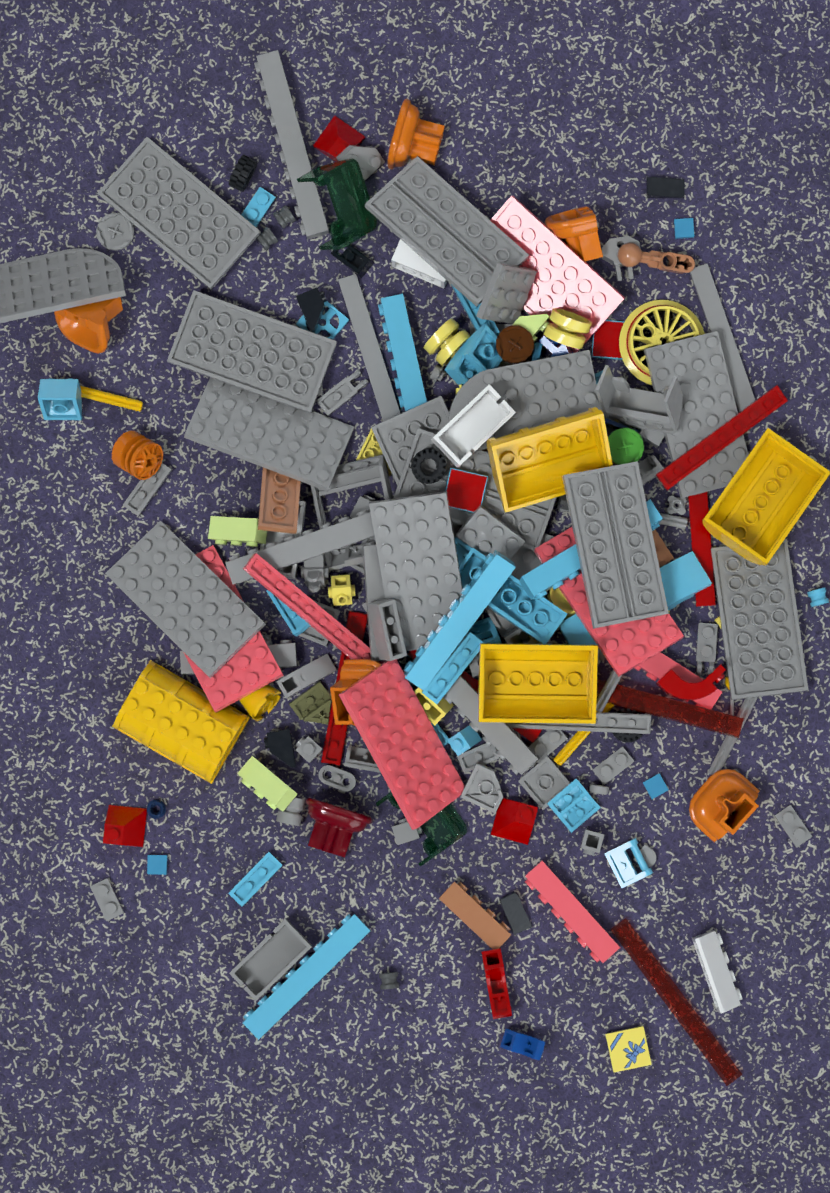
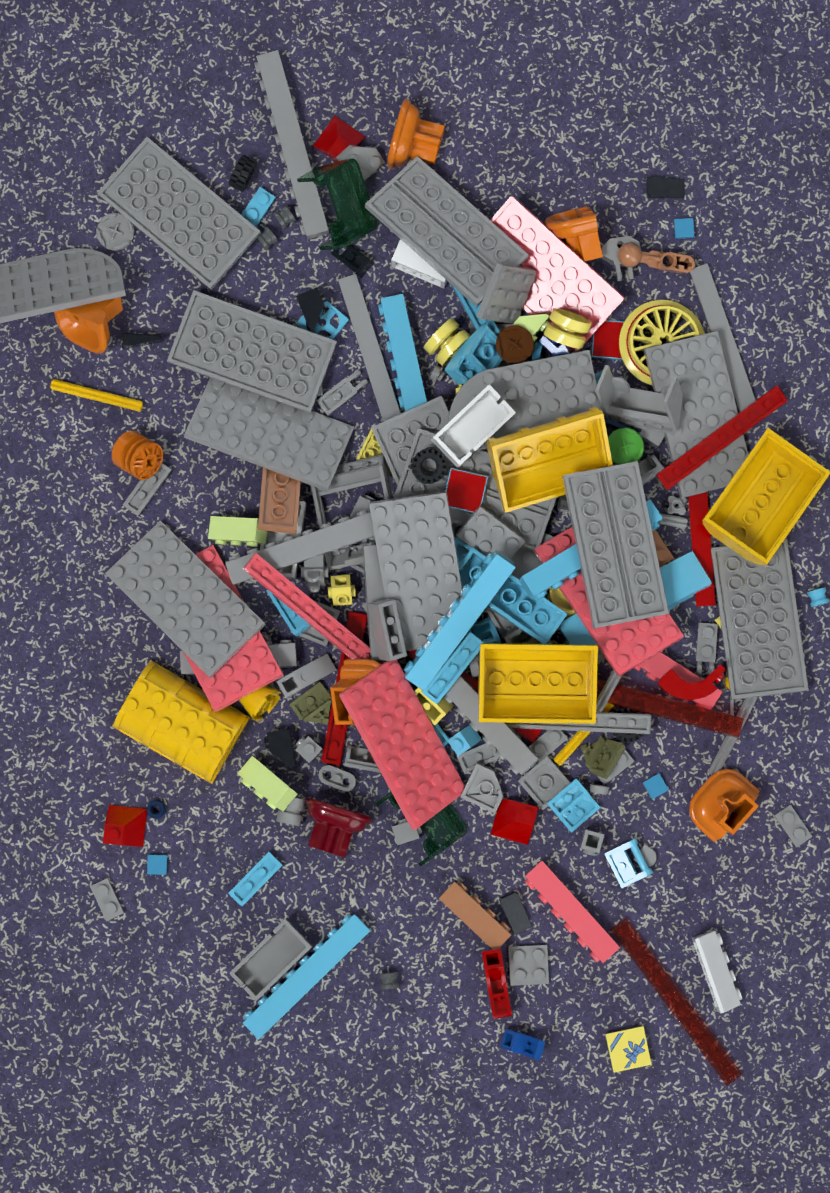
medium azure slope [38,378,82,420] -> none
none -> black slope [122,333,162,350]
none -> light grey plate [508,945,549,986]
none -> olive slope [580,736,626,779]

